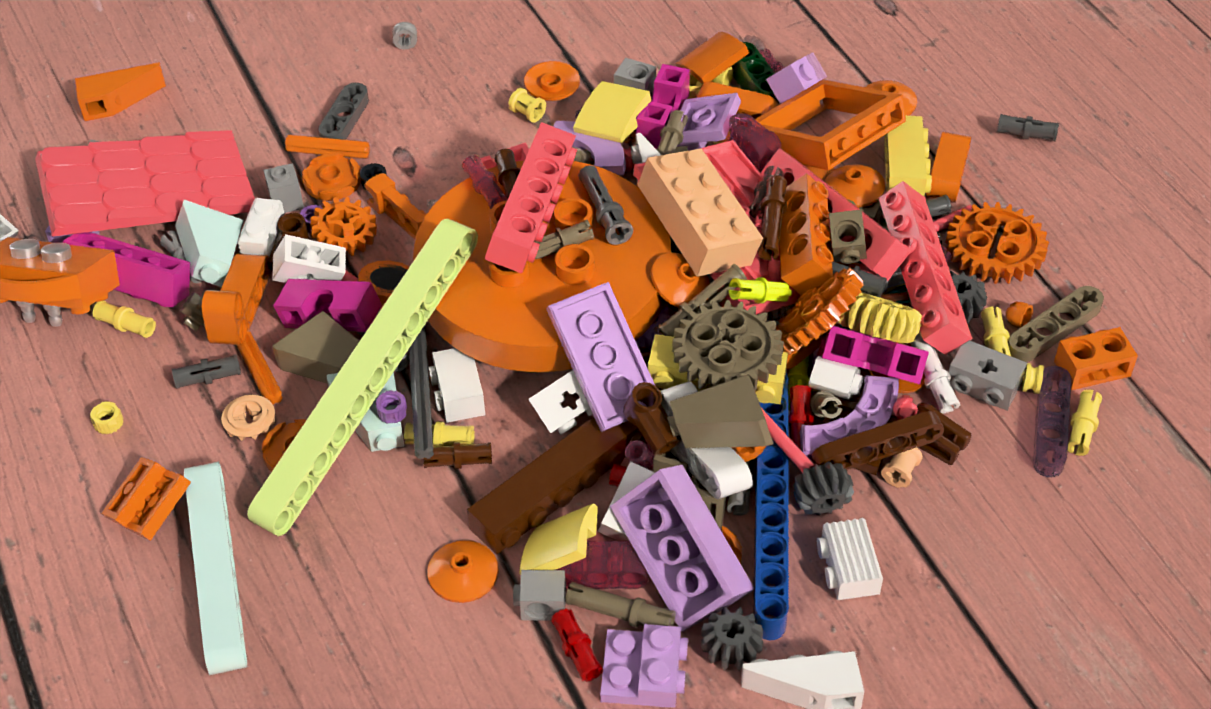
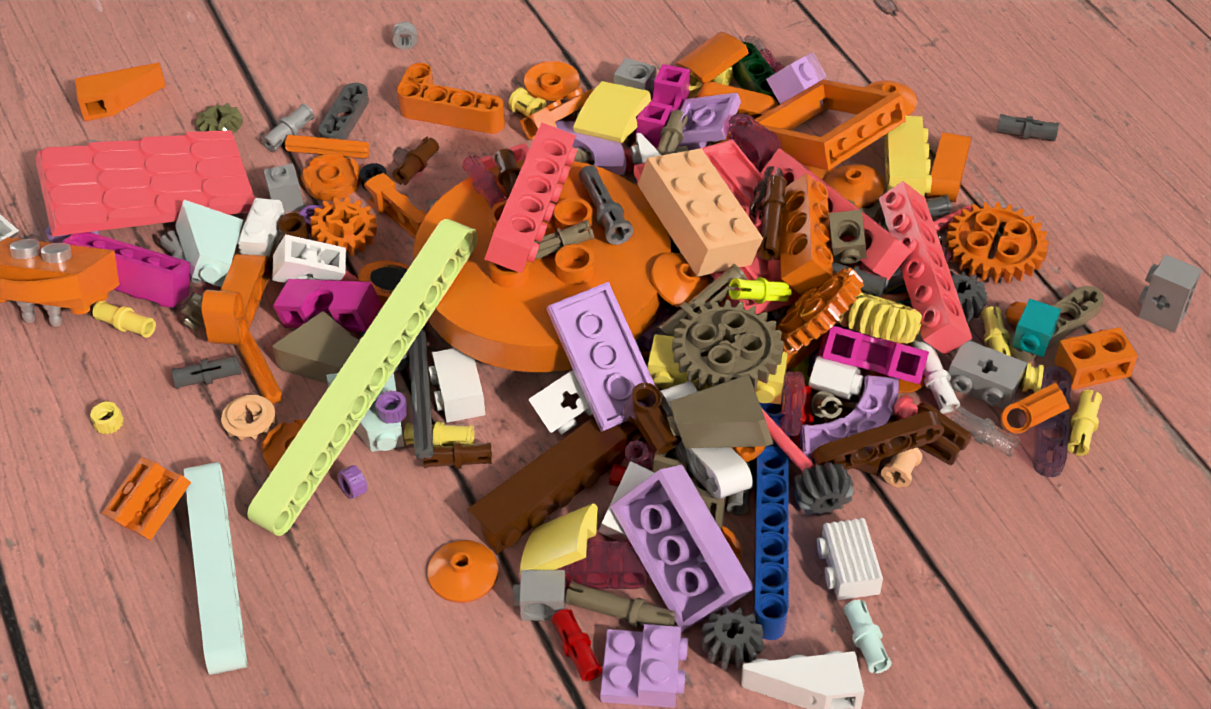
none -> olive gear [196,103,243,134]
none -> light grey pin [261,103,315,152]
none -> medium lavender axle [337,465,367,499]
none -> reddish brown pin [392,137,439,185]
none -> orange beam [397,63,505,134]
none -> orange plate [519,88,594,140]
none -> clear pink axle [780,371,805,436]
none -> light aqua pin [843,600,892,674]
none -> clear pin [951,406,1020,457]
none -> orange piece [999,382,1070,434]
none -> teal brick [1012,299,1061,357]
none -> light grey brick [1138,254,1202,333]

